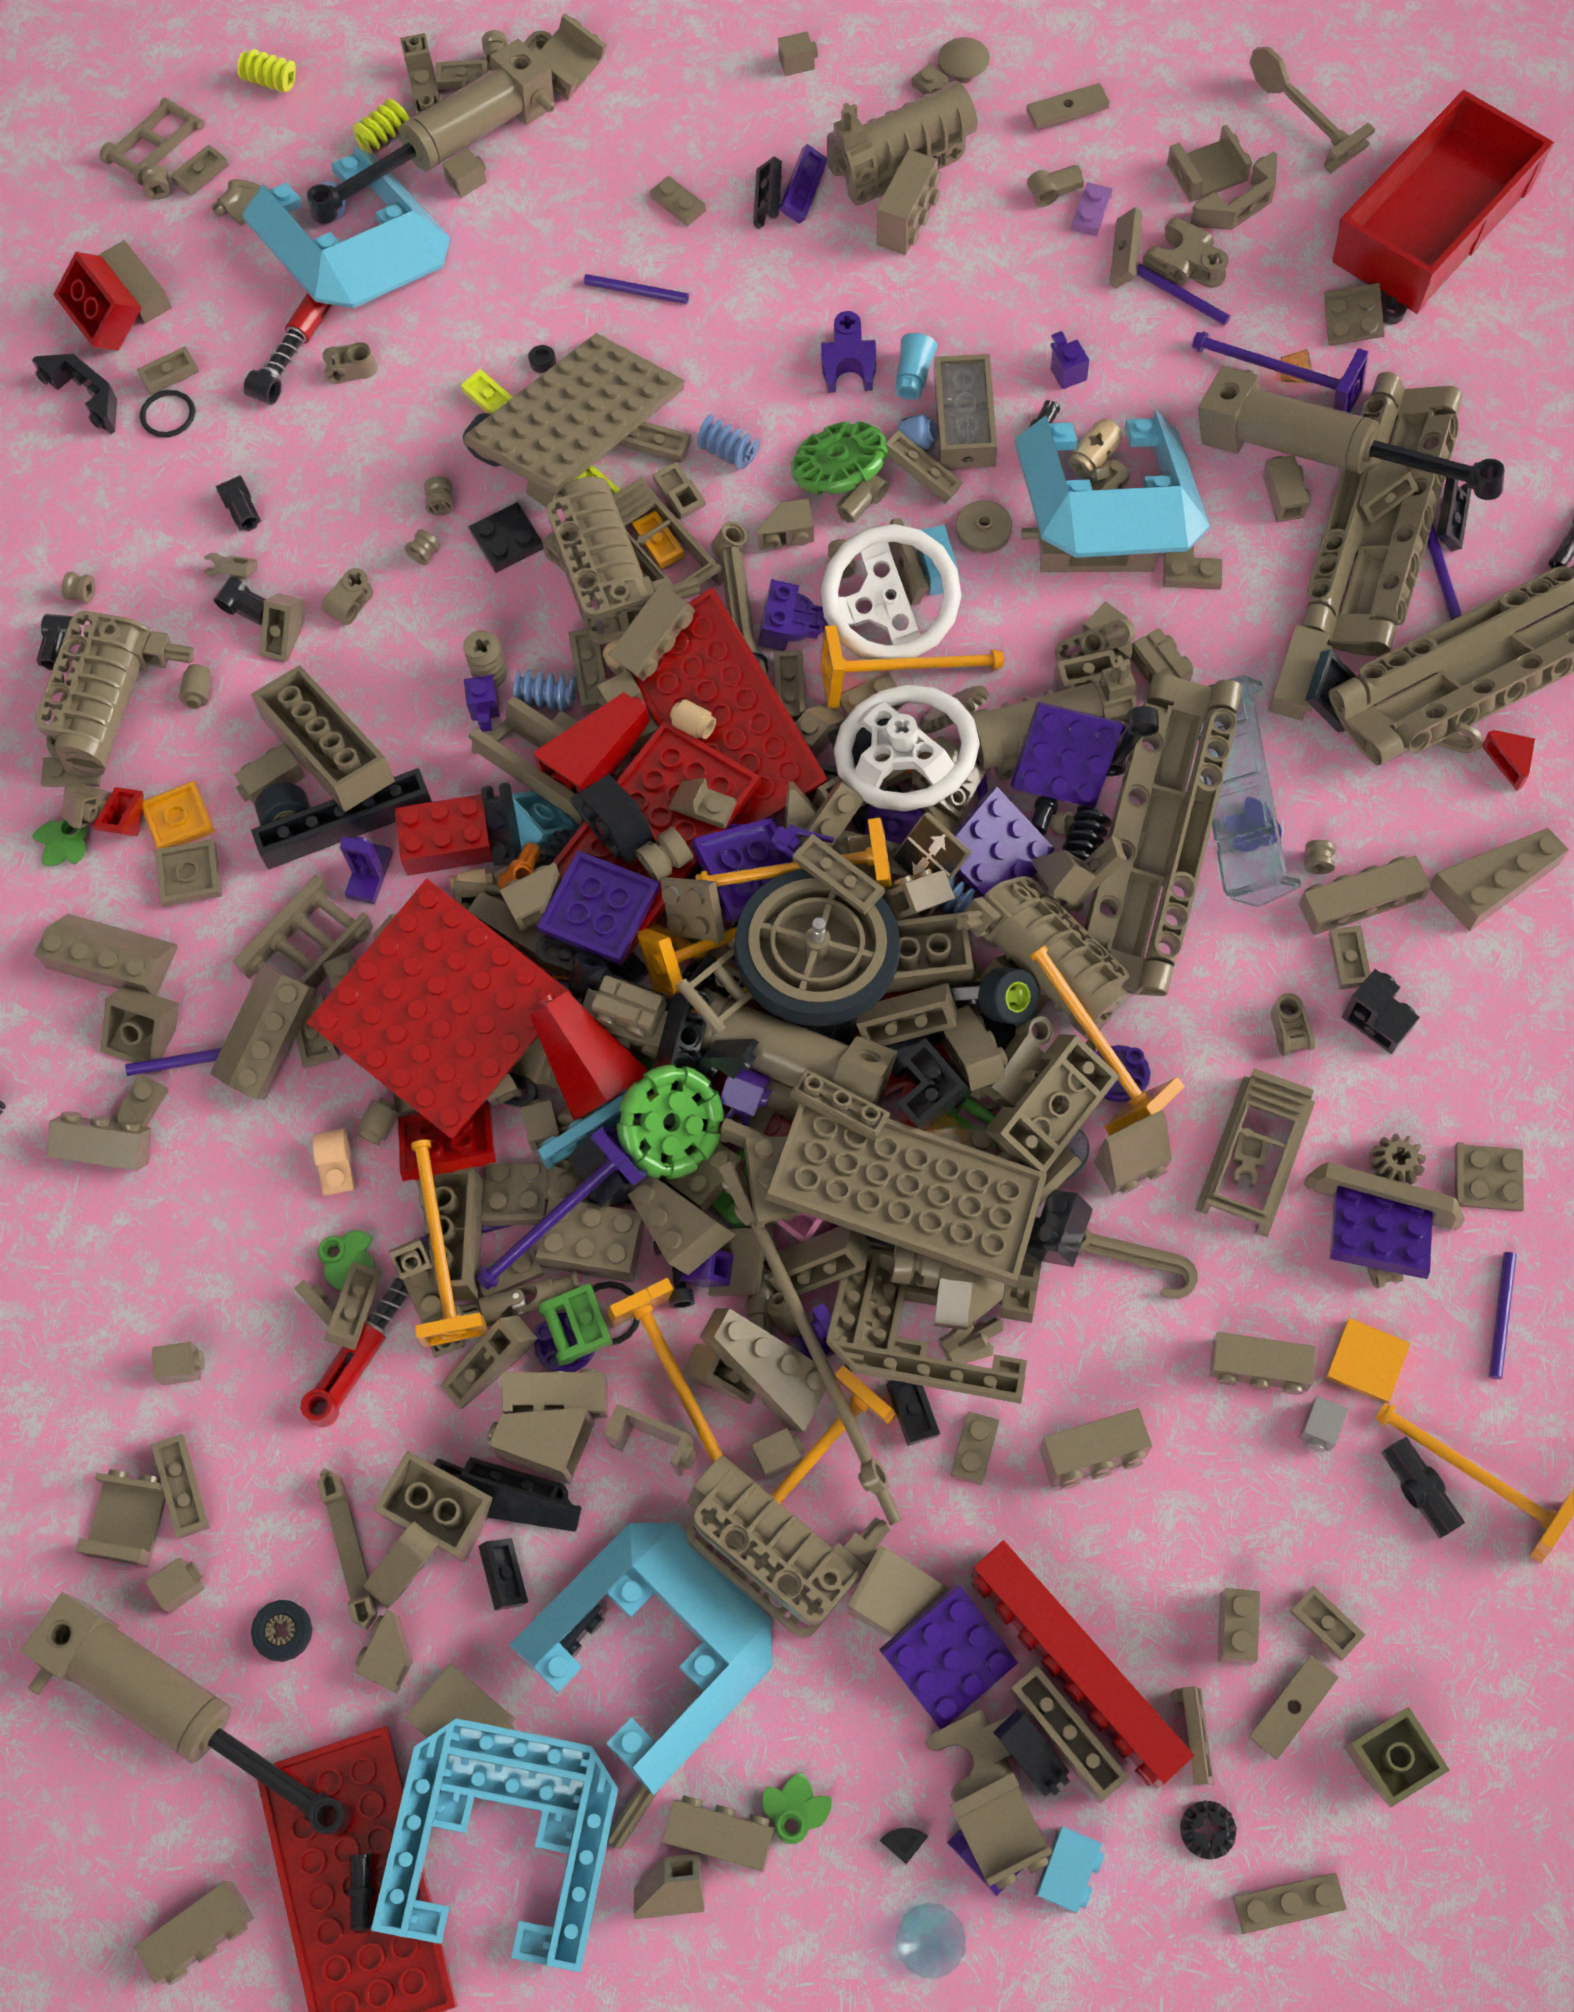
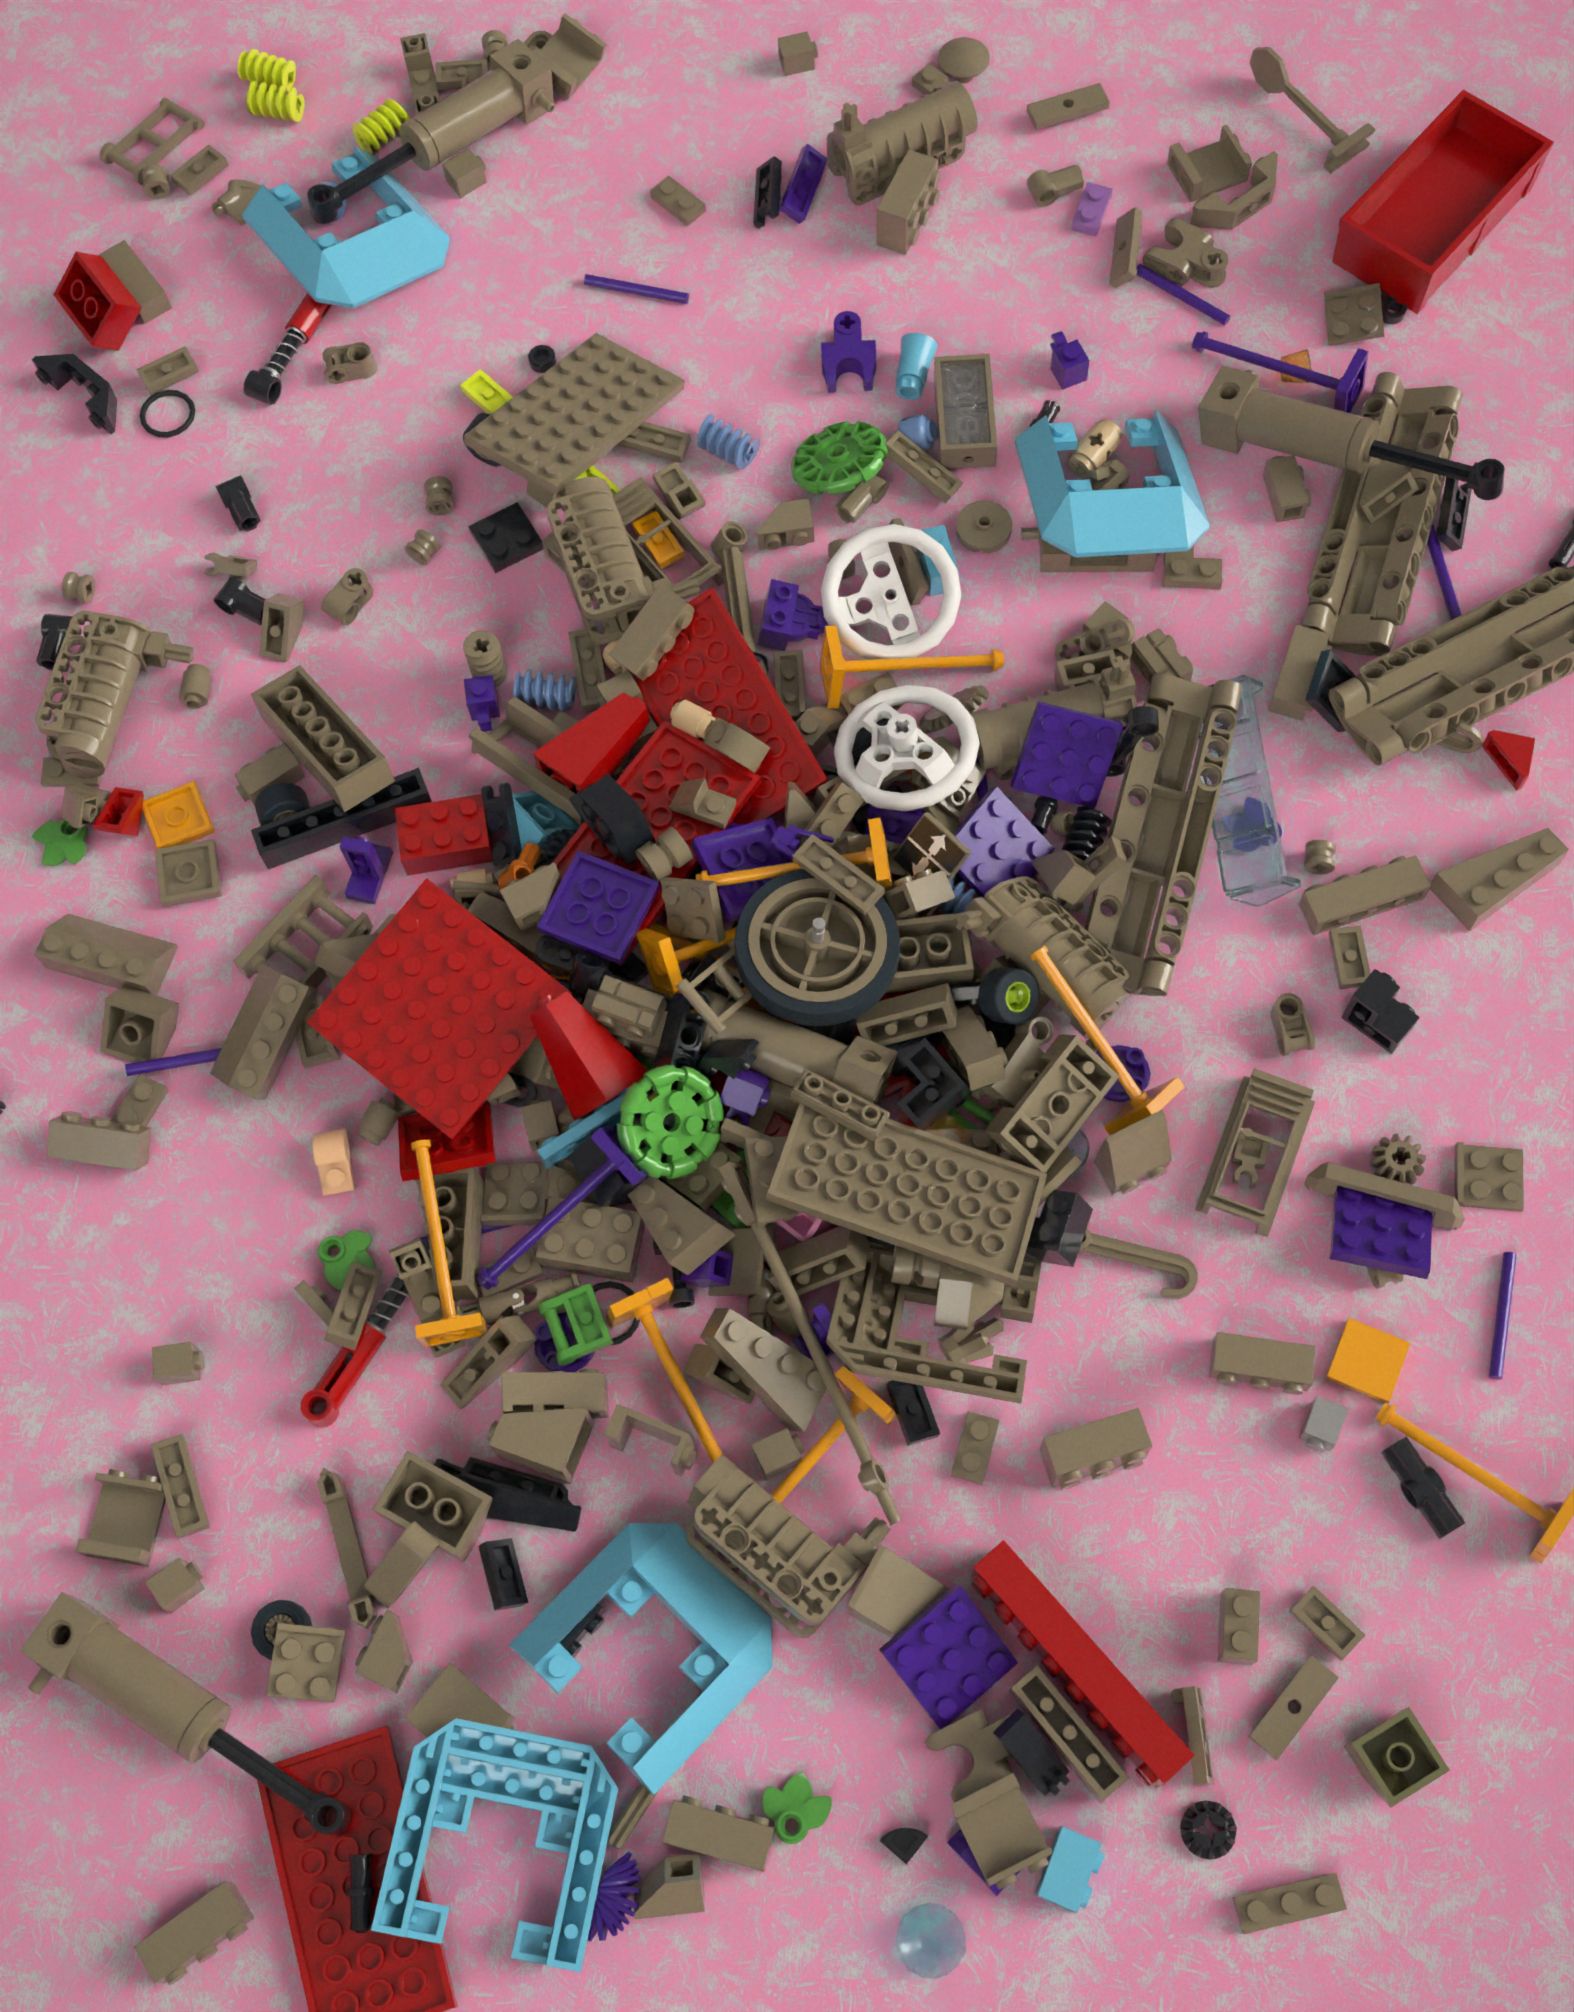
none -> neon yellow piece [246,81,305,122]
none -> dark tan piece [266,1622,346,1702]
none -> dark tan slope [314,934,378,978]
none -> dark purple hair [587,1851,641,1941]
none -> dark tan brick [703,717,770,773]

